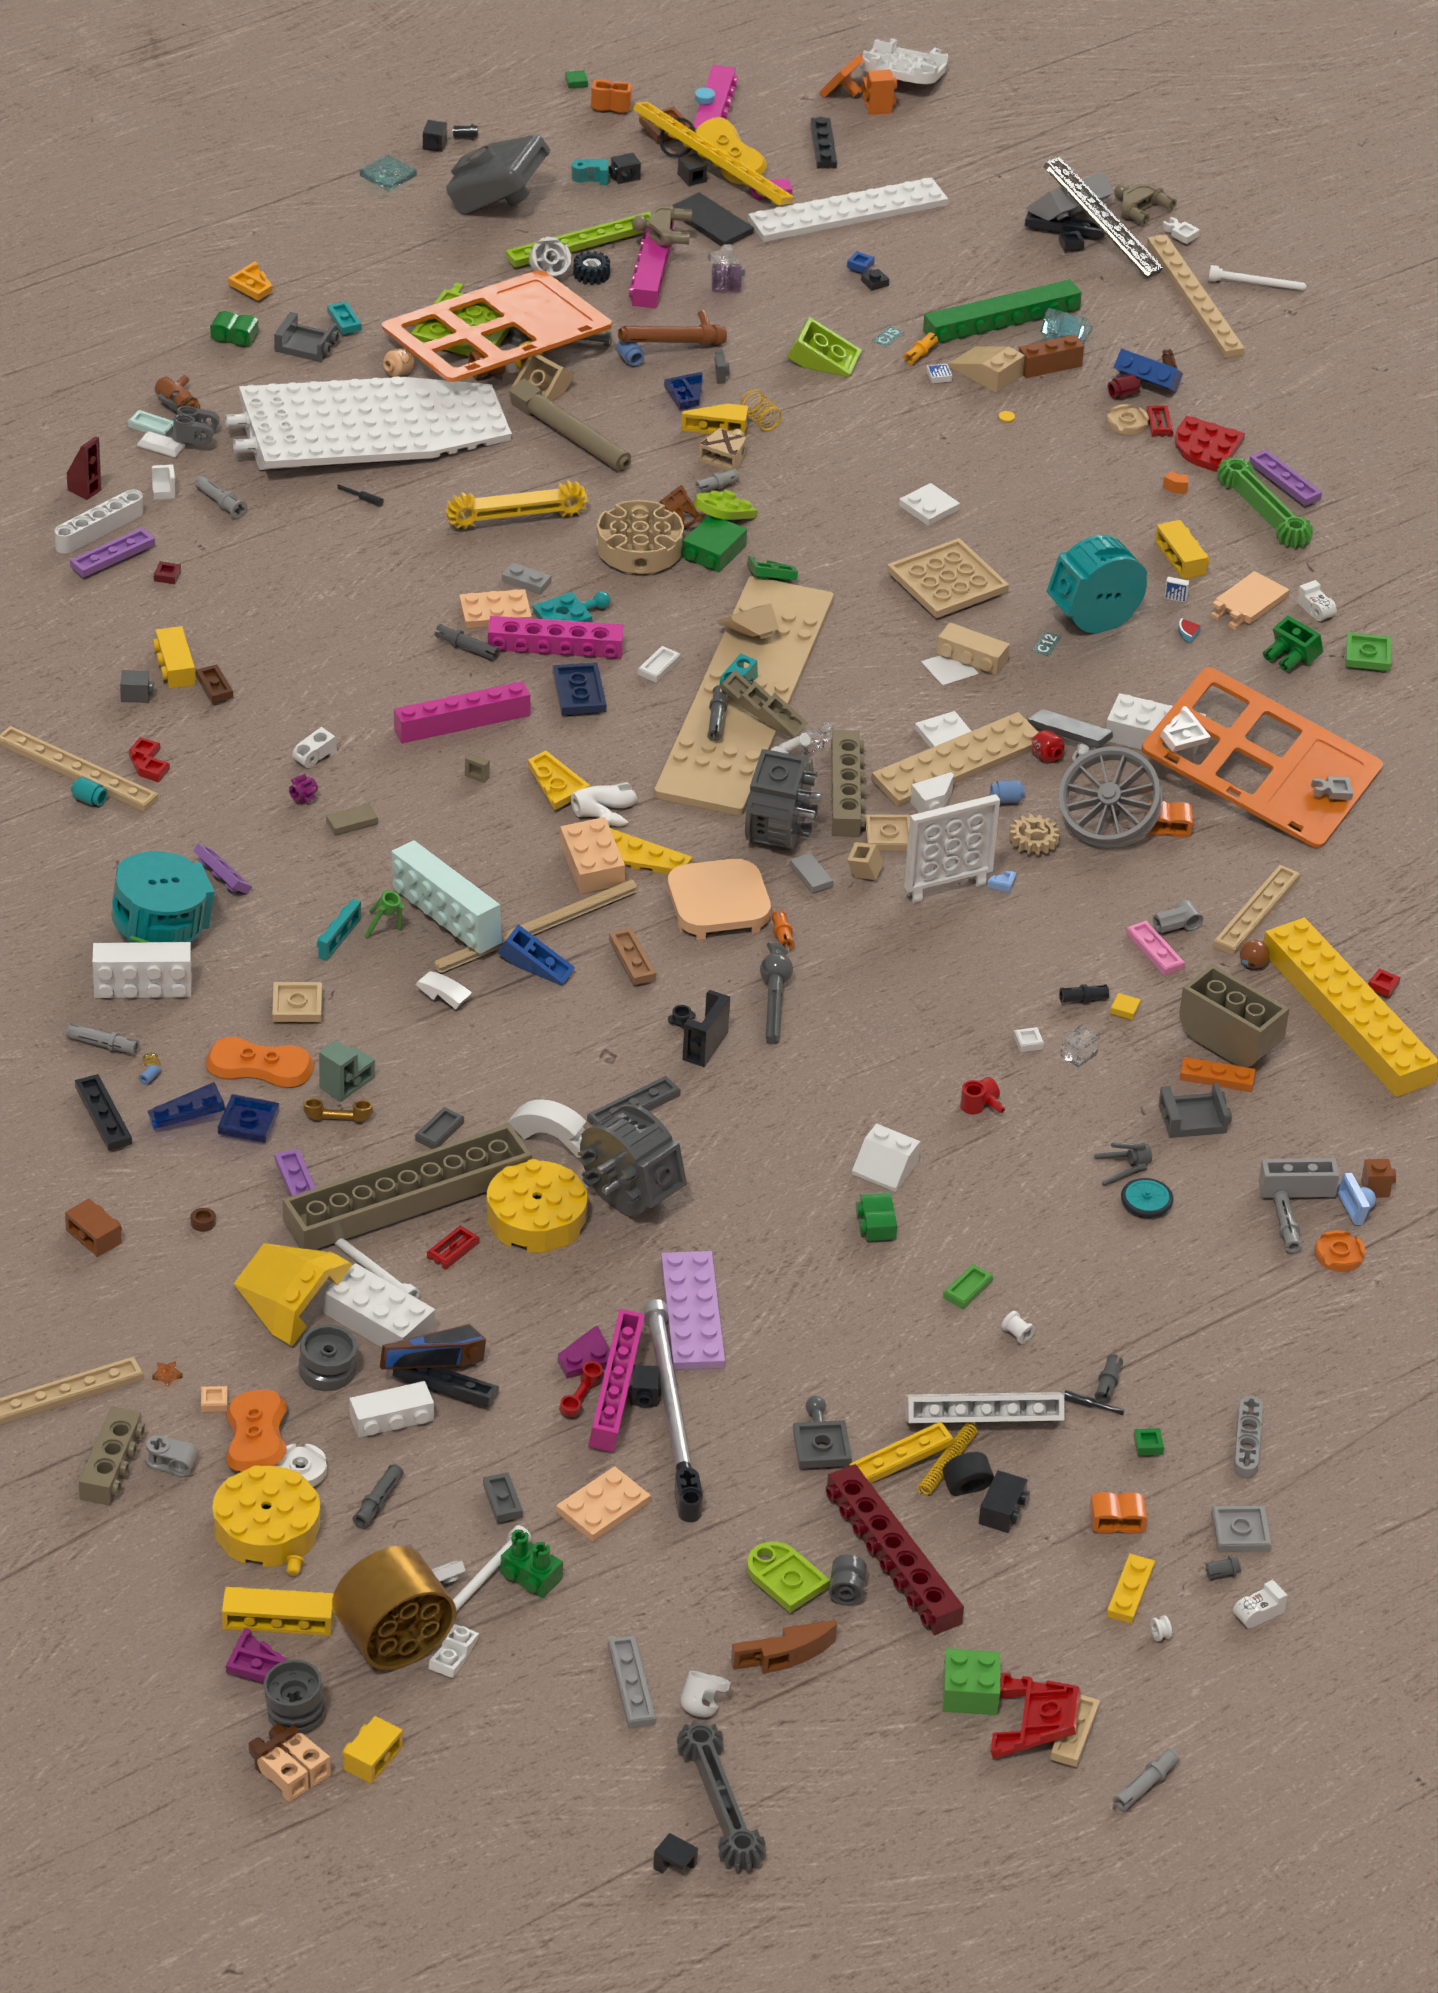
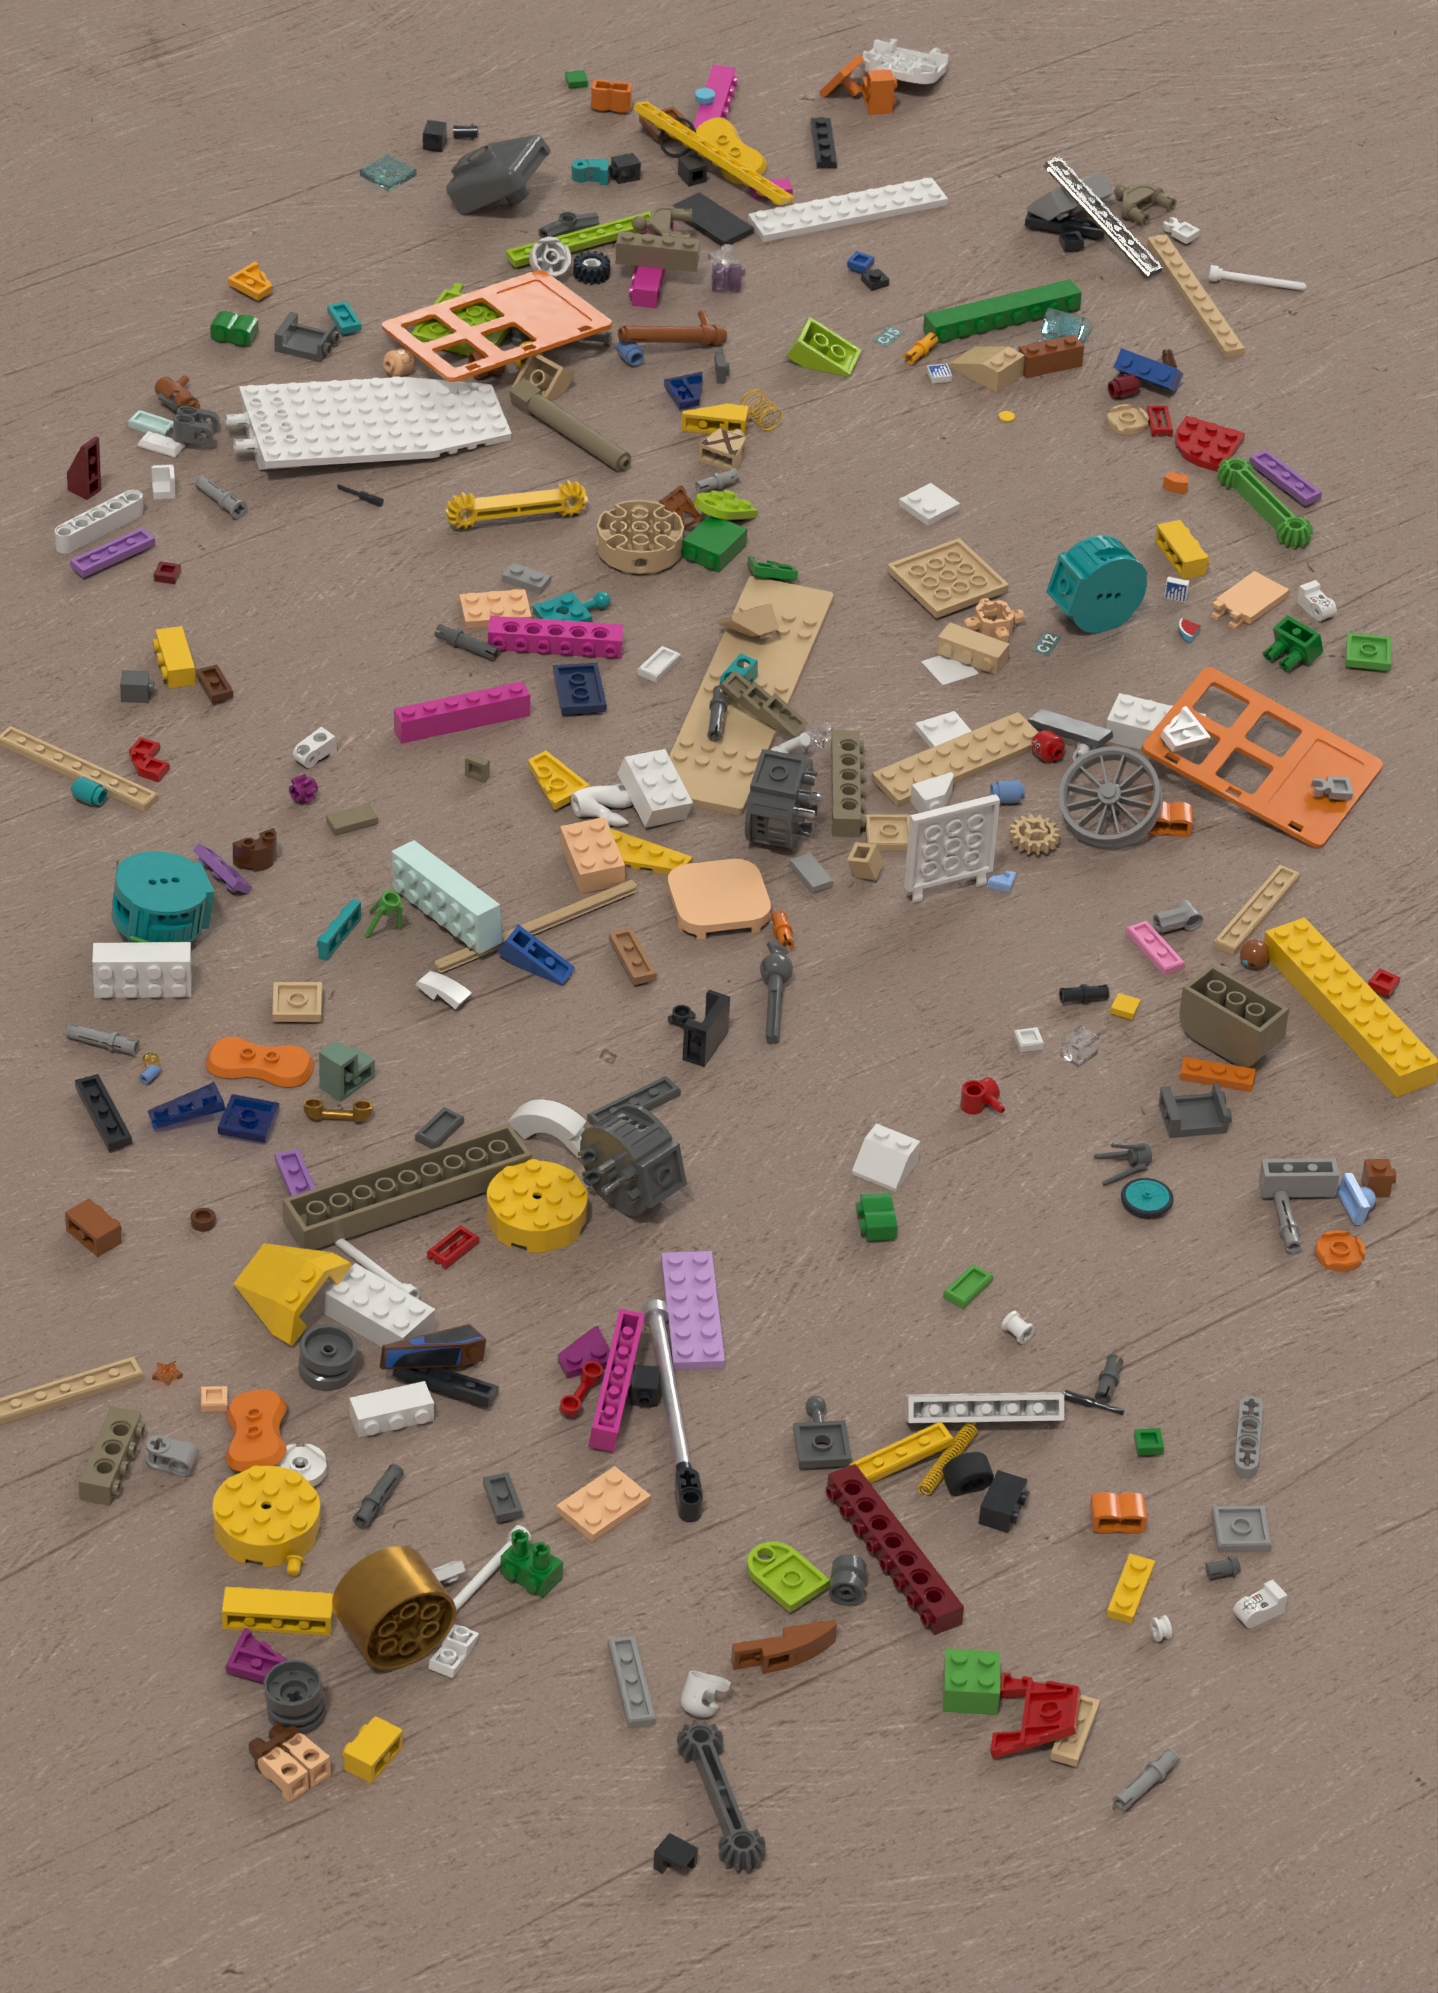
none -> reddish brown cylinder [232,828,277,872]
none -> dark grey piece [538,212,599,239]
none -> dark tan brick [615,232,700,272]
none -> white brick [617,749,693,828]
none -> light nougat piece [963,598,1025,642]

